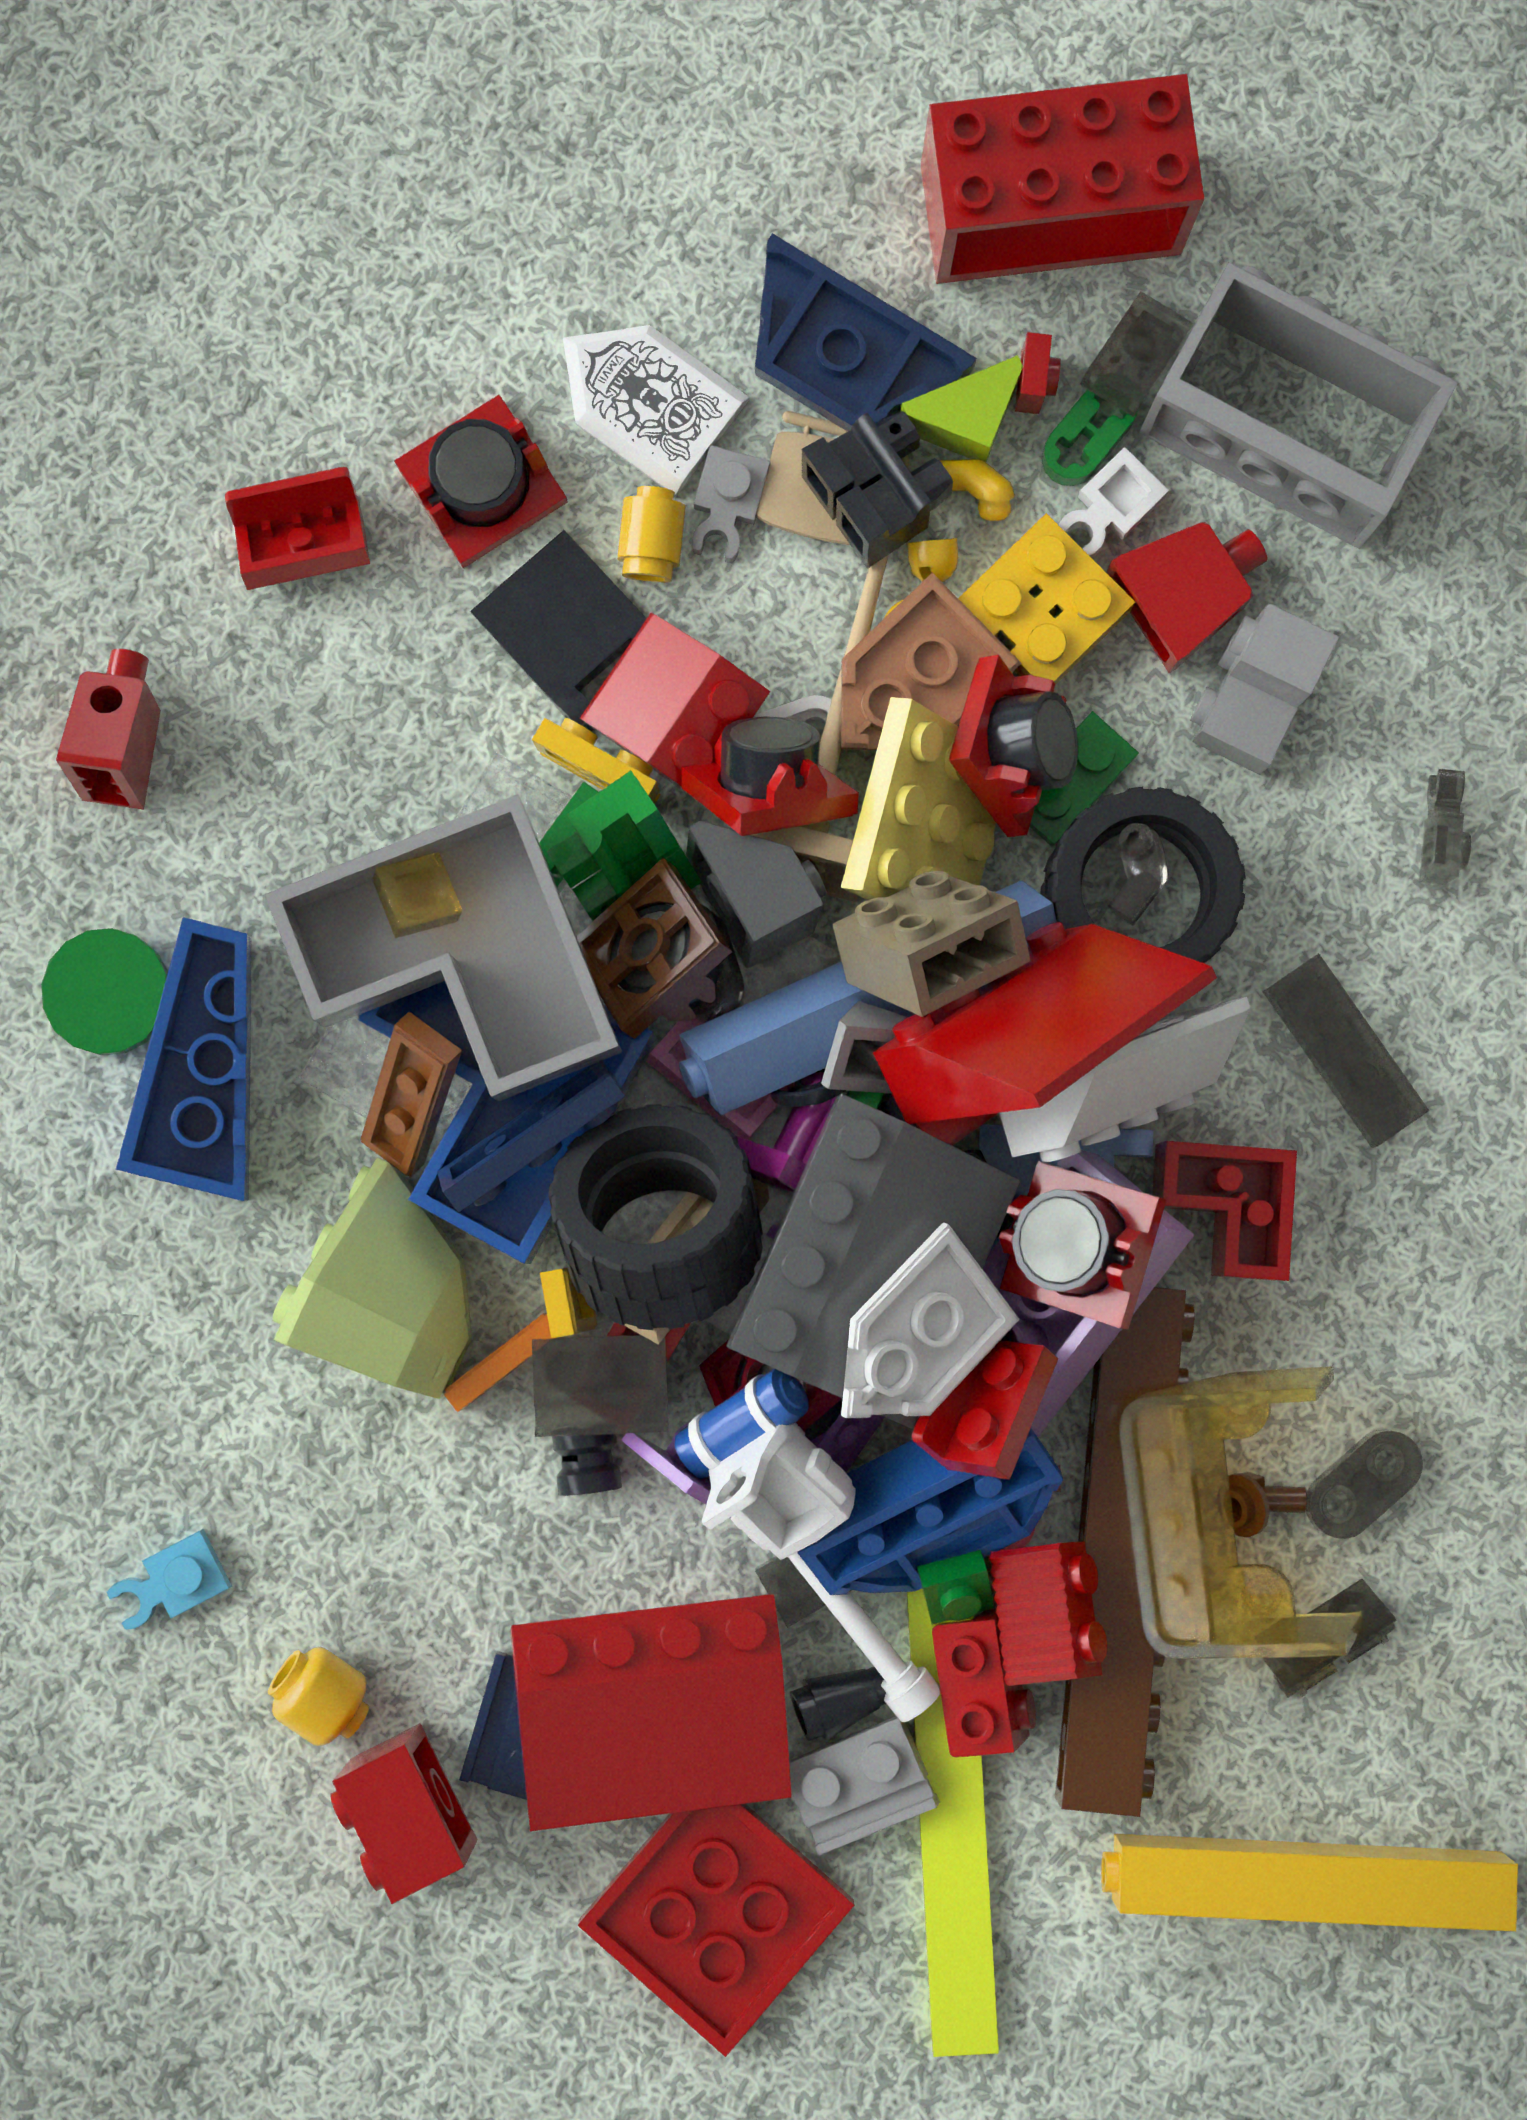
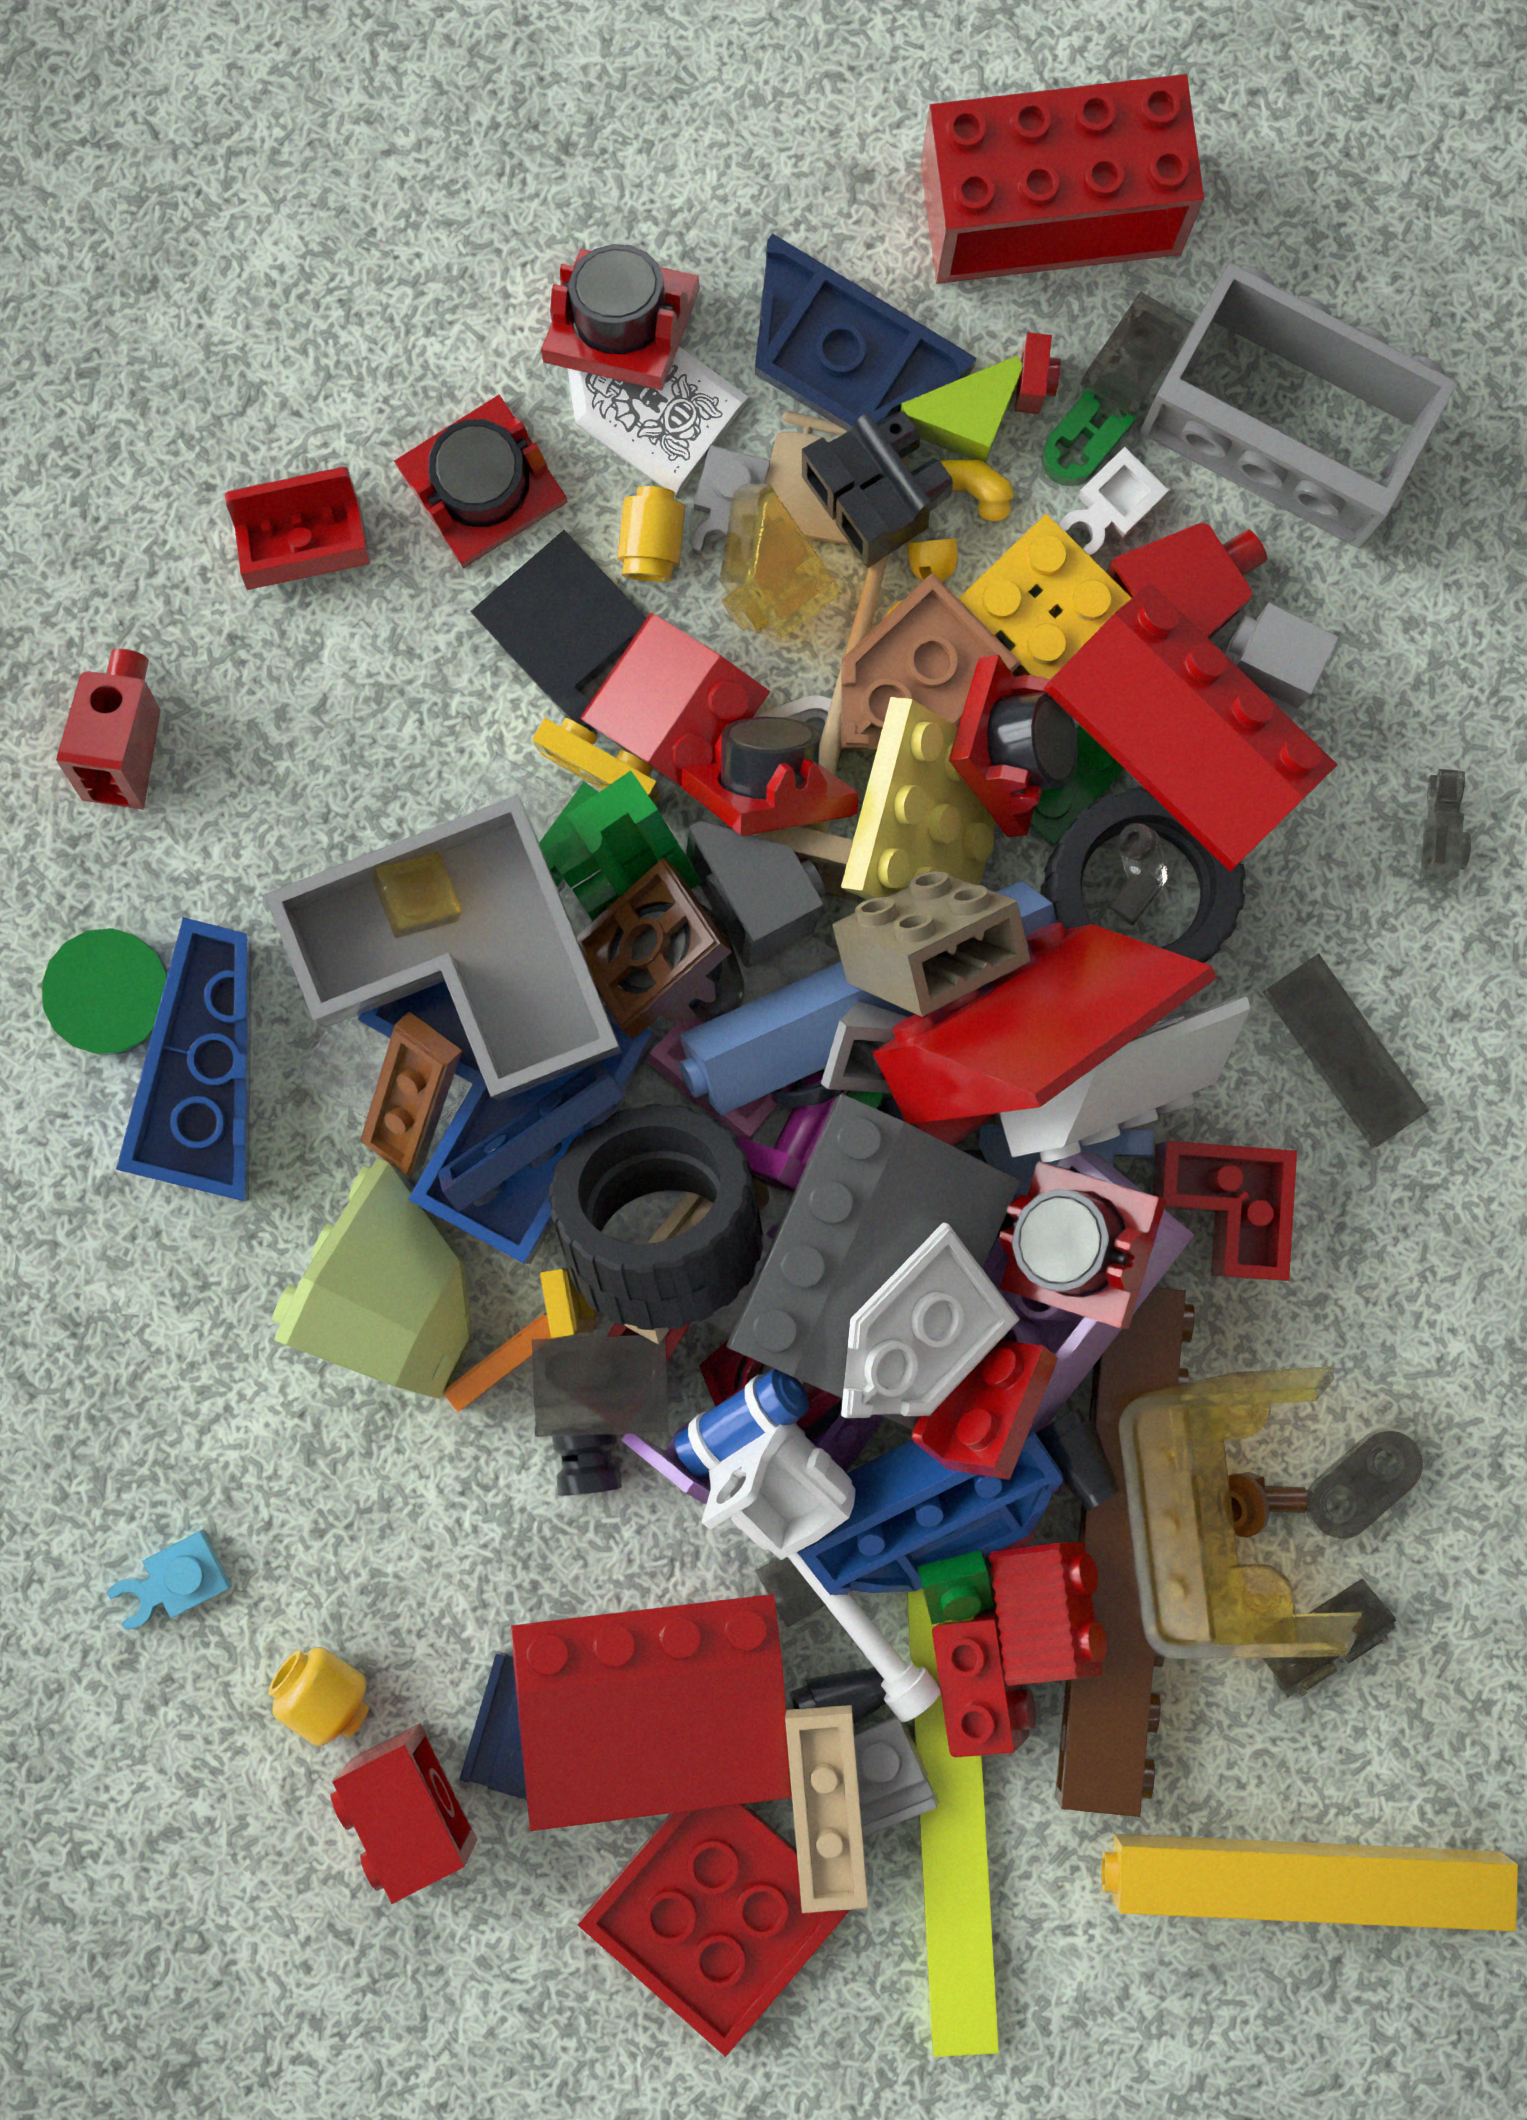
none -> piece [541,244,700,391]
none -> clear yellow slope [719,484,843,639]
none -> tan plate [785,1705,868,1913]
none -> black cone [1035,1408,1121,1512]
none -> red slope [1043,582,1338,872]

